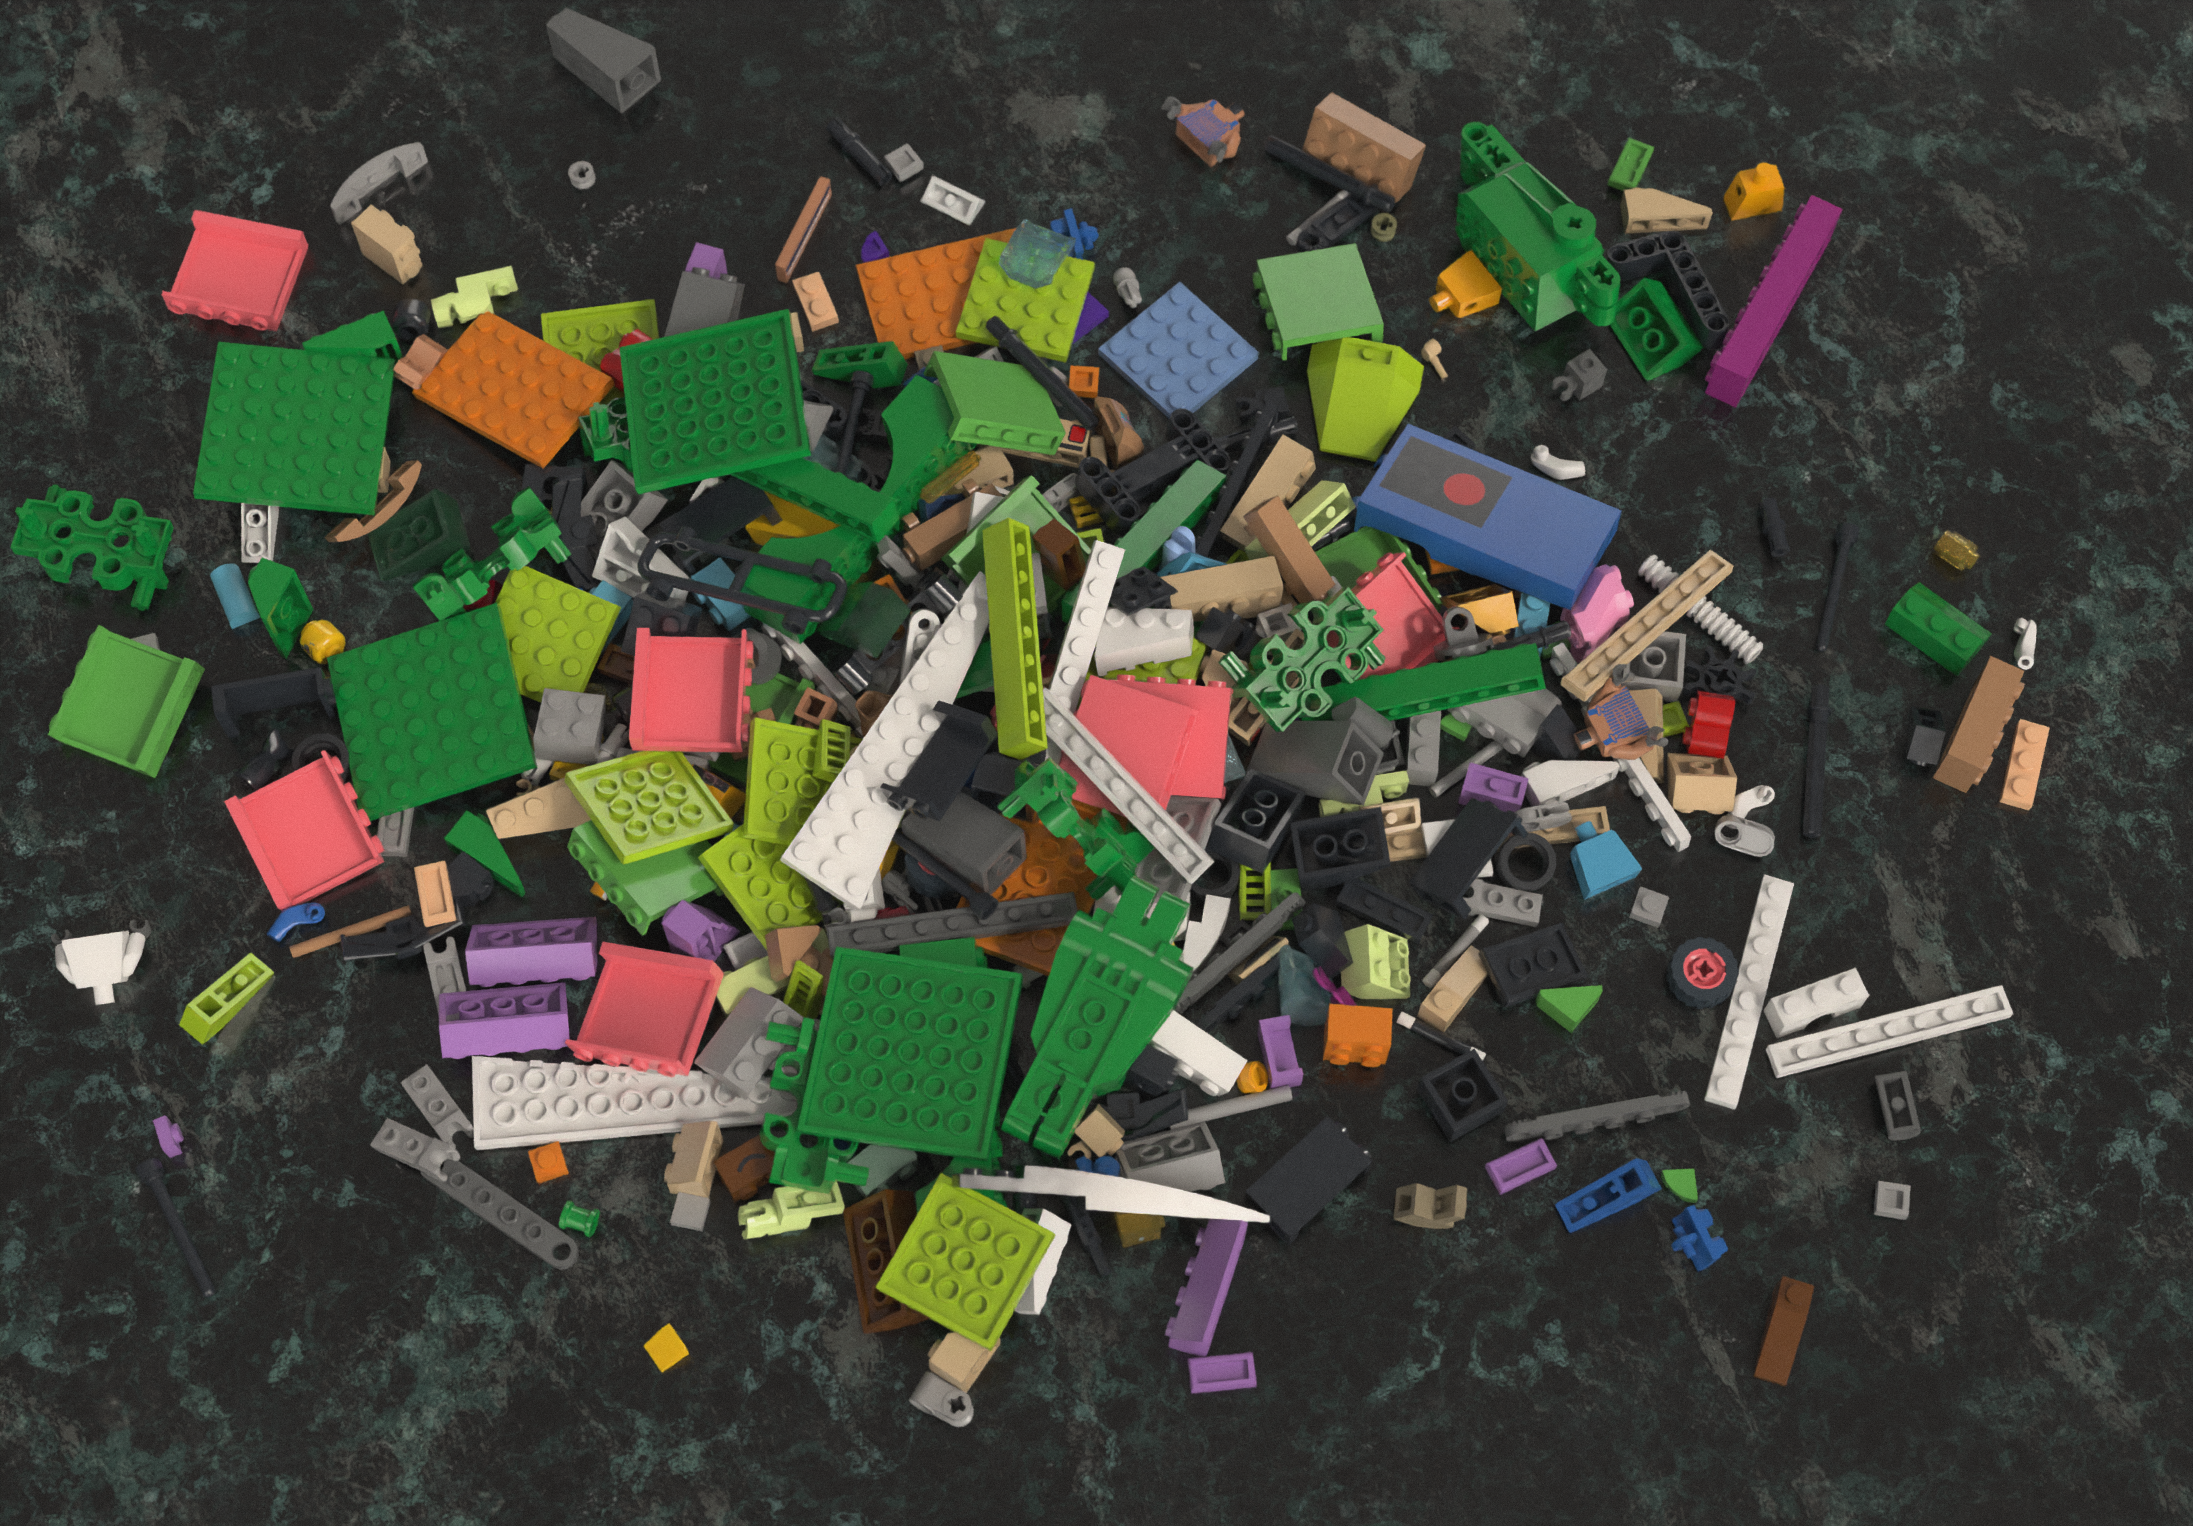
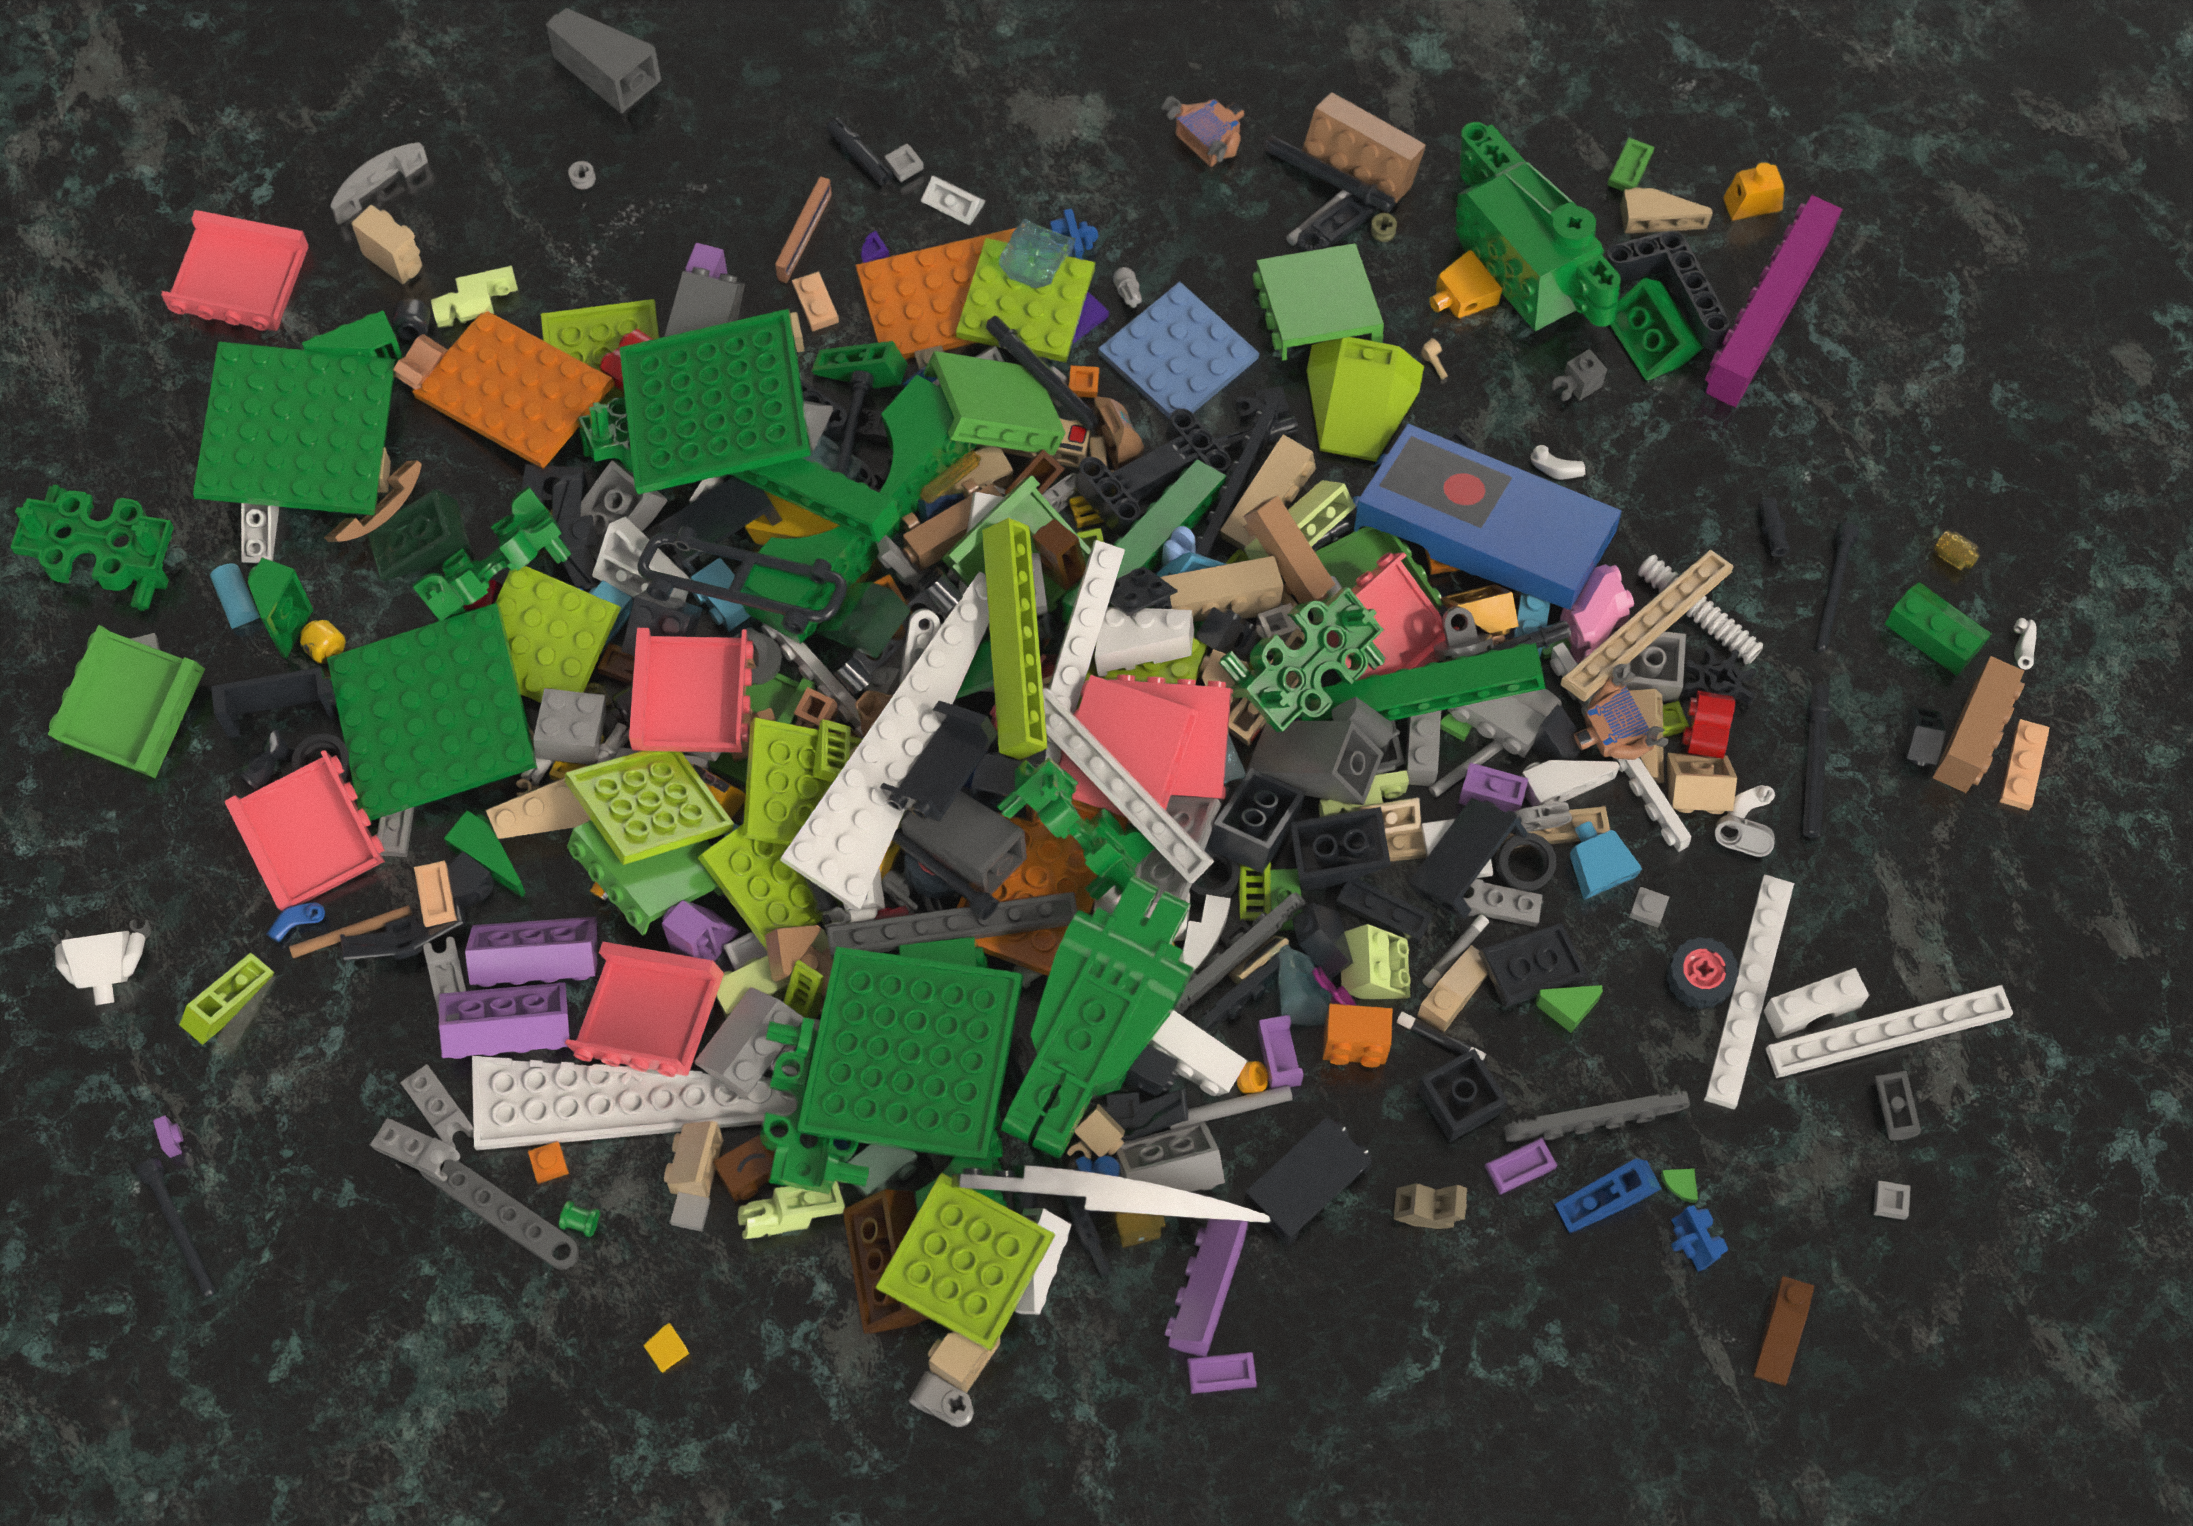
none -> reddish brown slope [1004,449,1065,495]

